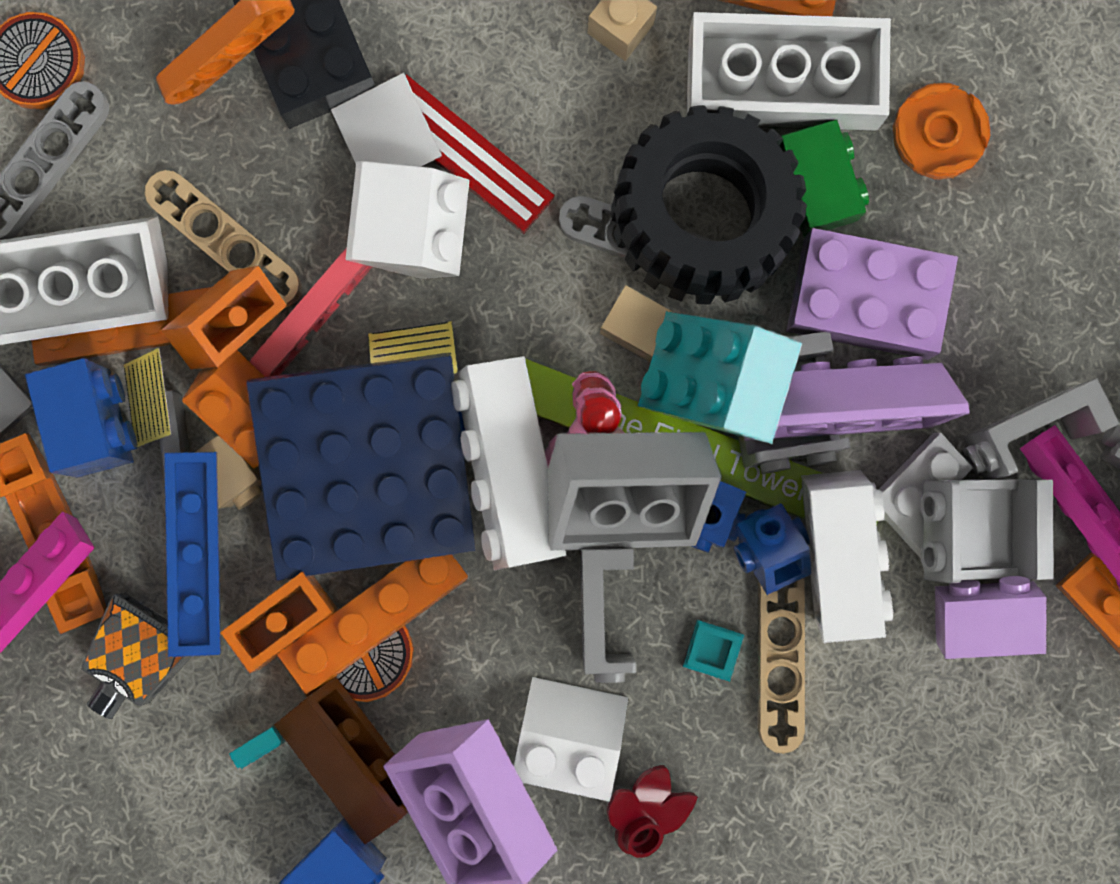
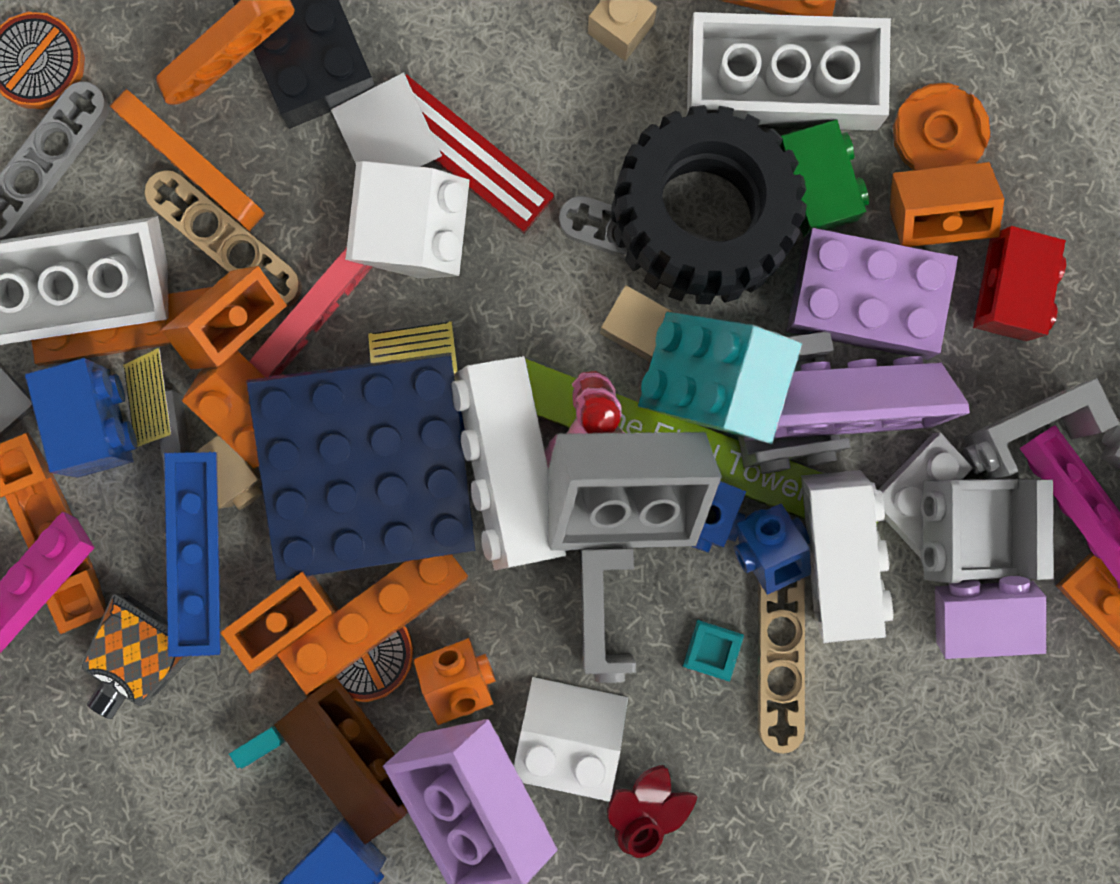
none -> orange beam [109,89,265,232]
none -> orange brick [413,638,496,725]
none -> orange brick [890,162,1005,247]
none -> red brick [973,226,1066,342]

